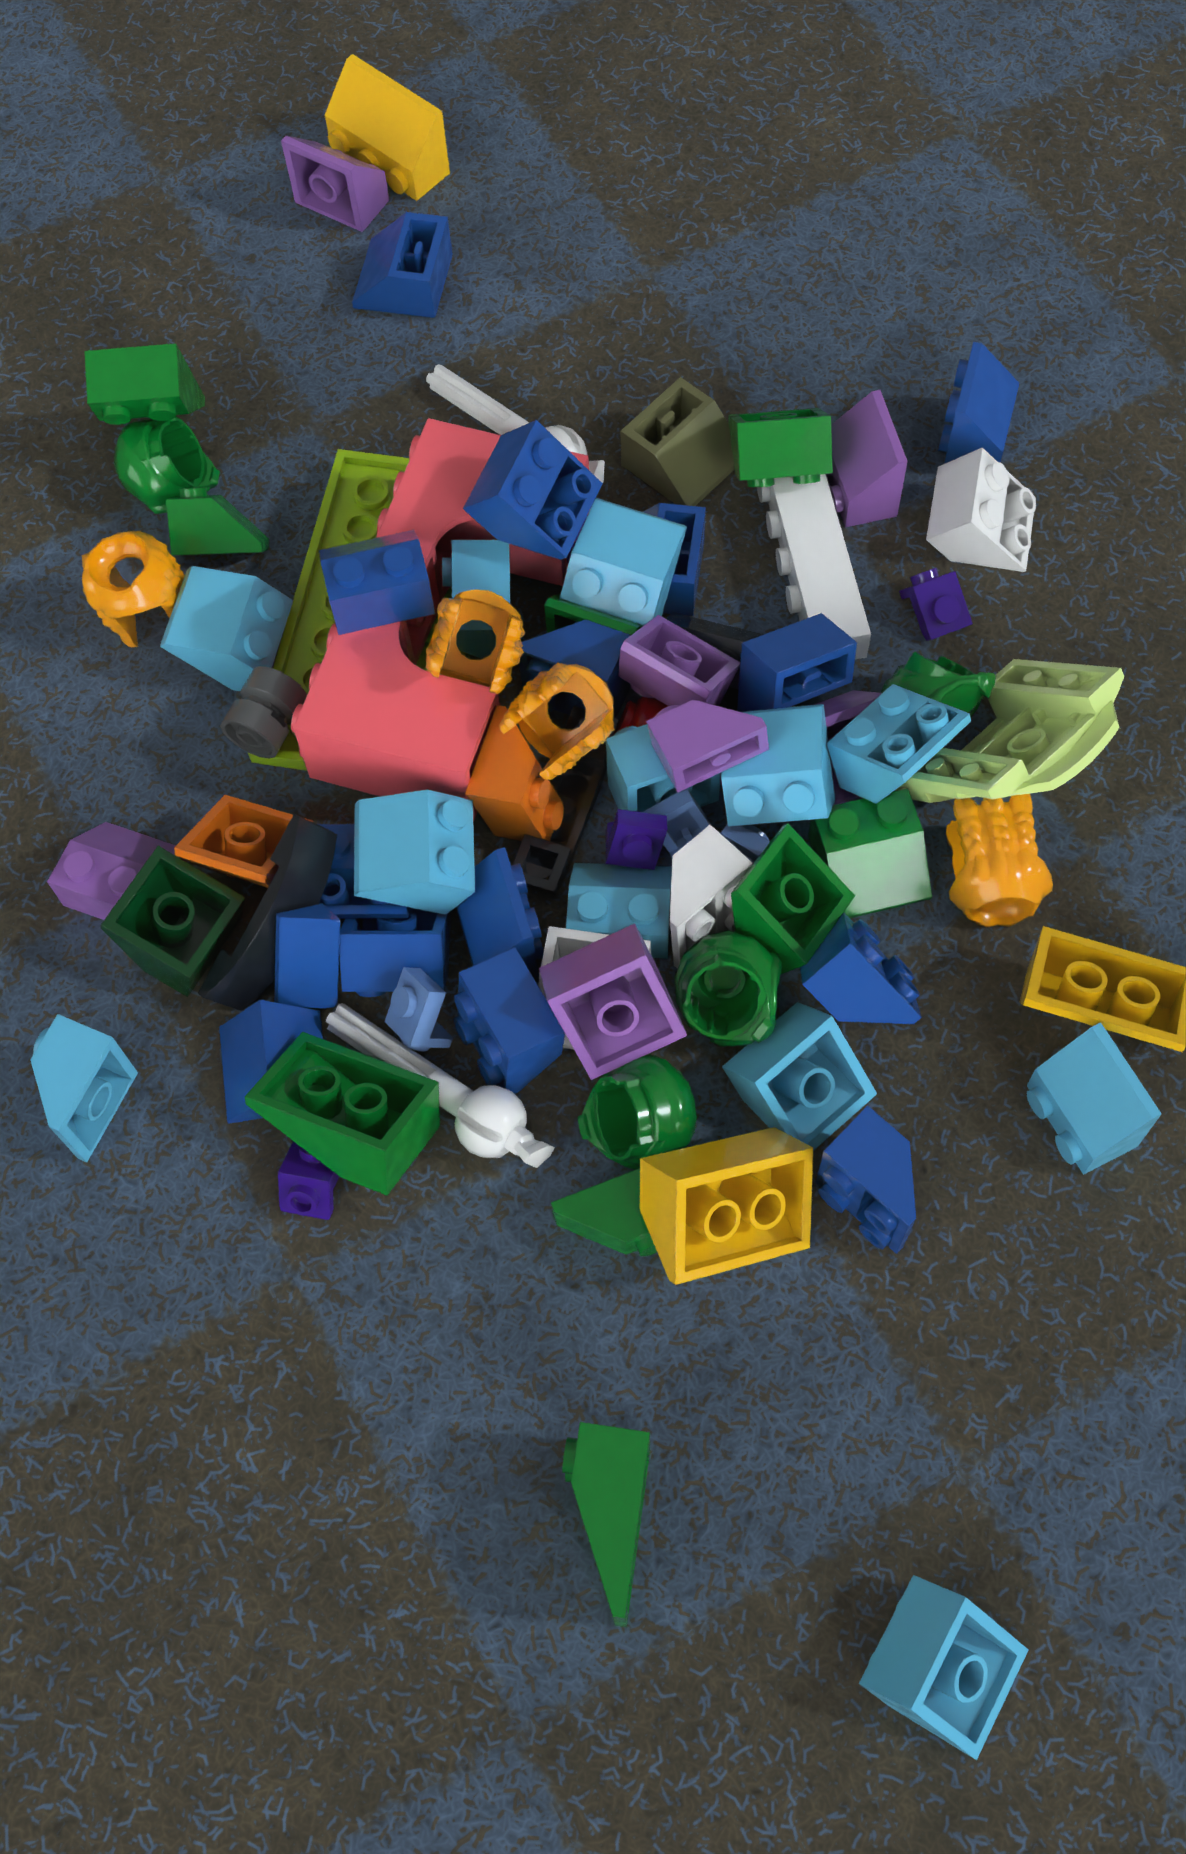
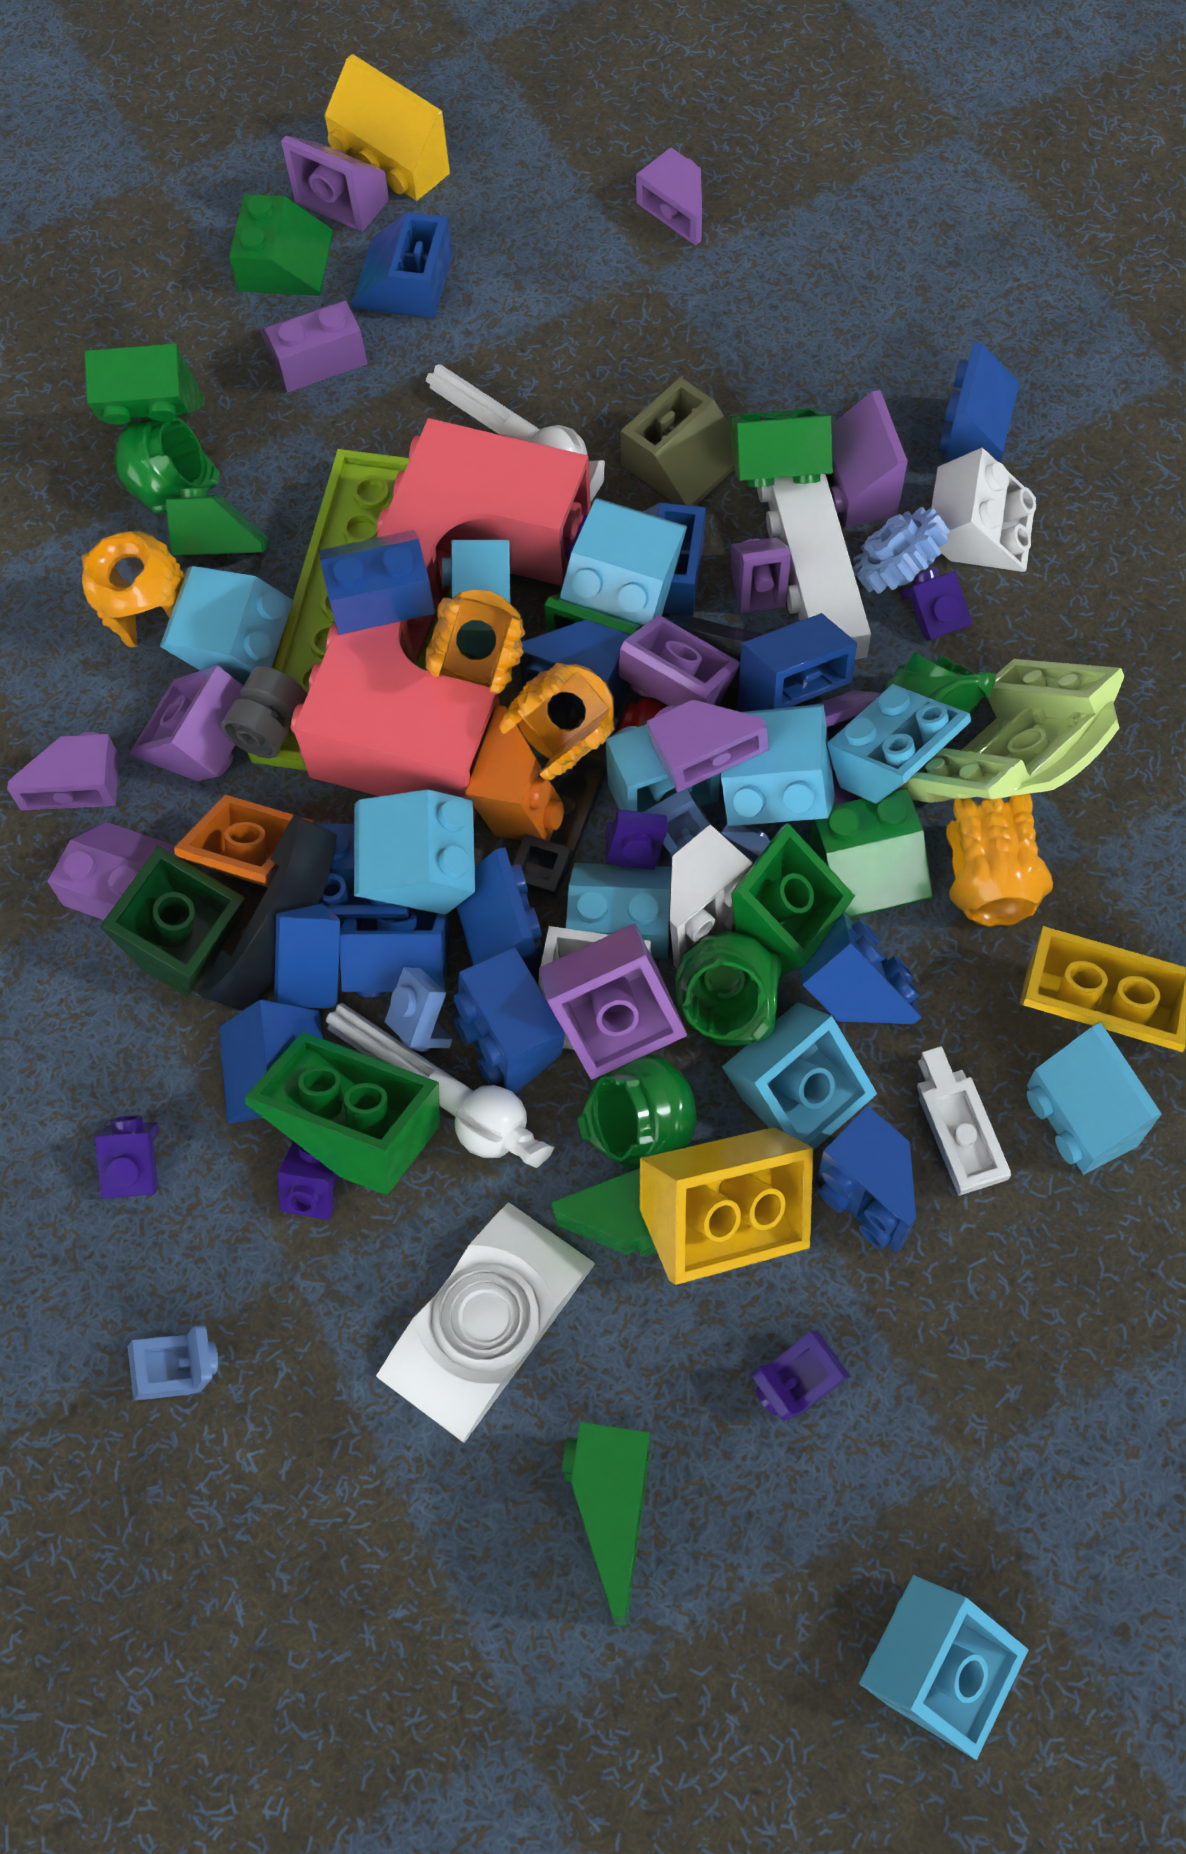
medium azure slope [30,1014,138,1162] -> none
blue slope [463,420,603,560] -> none
none -> medium lavender slope [7,732,120,810]
none -> dark purple bracket [95,1115,159,1198]
none -> medium blue bracket [127,1325,218,1401]
none -> medium lavender slope [129,665,243,781]
none -> green slope [229,194,333,296]
none -> medium lavender slope [259,300,368,392]
none -> white slope [376,1202,595,1443]
none -> medium lavender slope [636,148,702,246]
none -> medium lavender slope [730,537,791,614]
none -> dark purple bracket [751,1330,851,1421]
none -> light blue gear [852,507,950,594]
none -> white hinge [917,1046,1011,1196]

